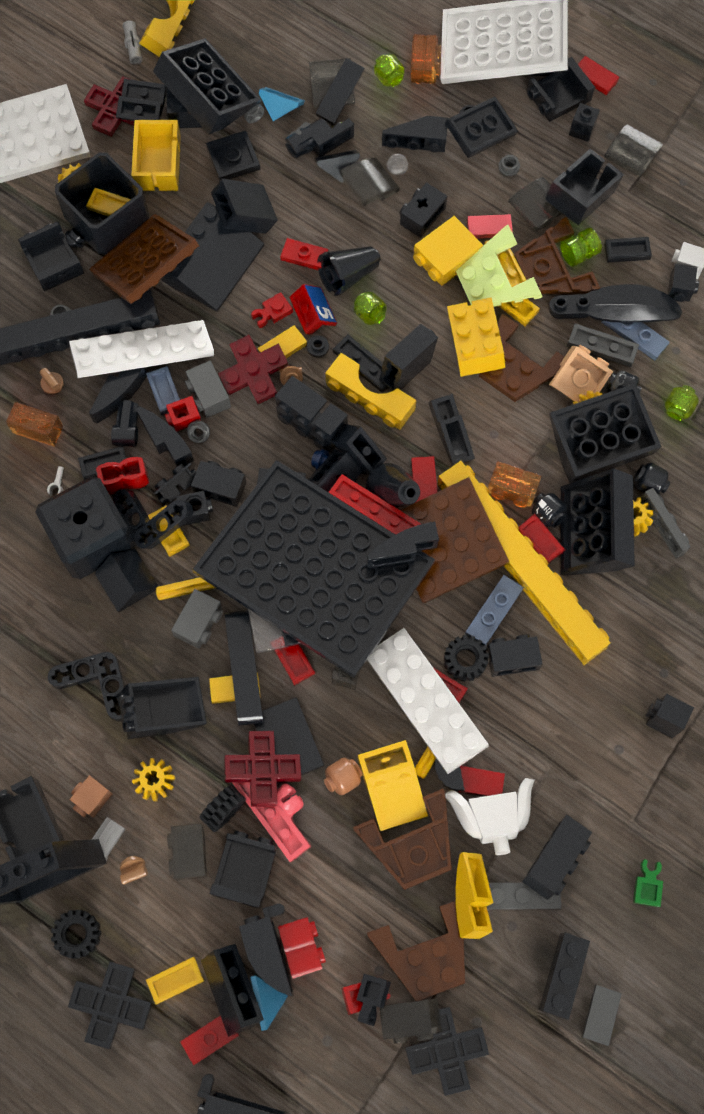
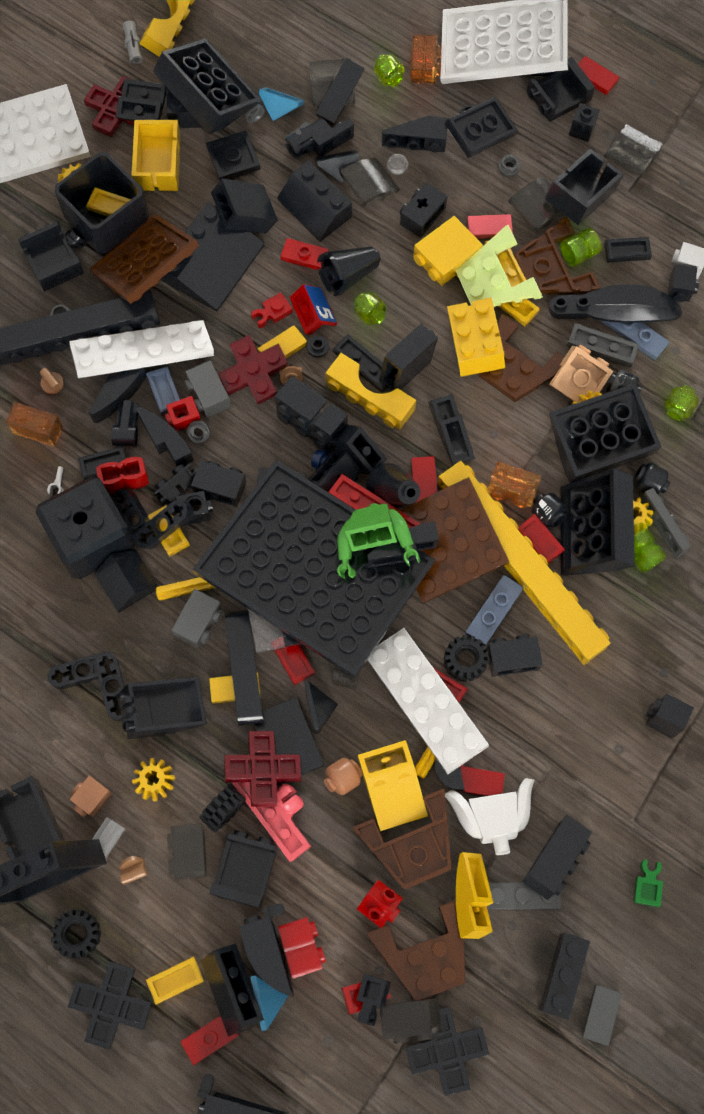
none -> black slope [277,161,352,242]
none -> black slope [304,681,338,734]
none -> bright green torso [337,503,420,579]
none -> red brick [357,880,403,928]
none -> clear neon green wheel [634,529,667,573]

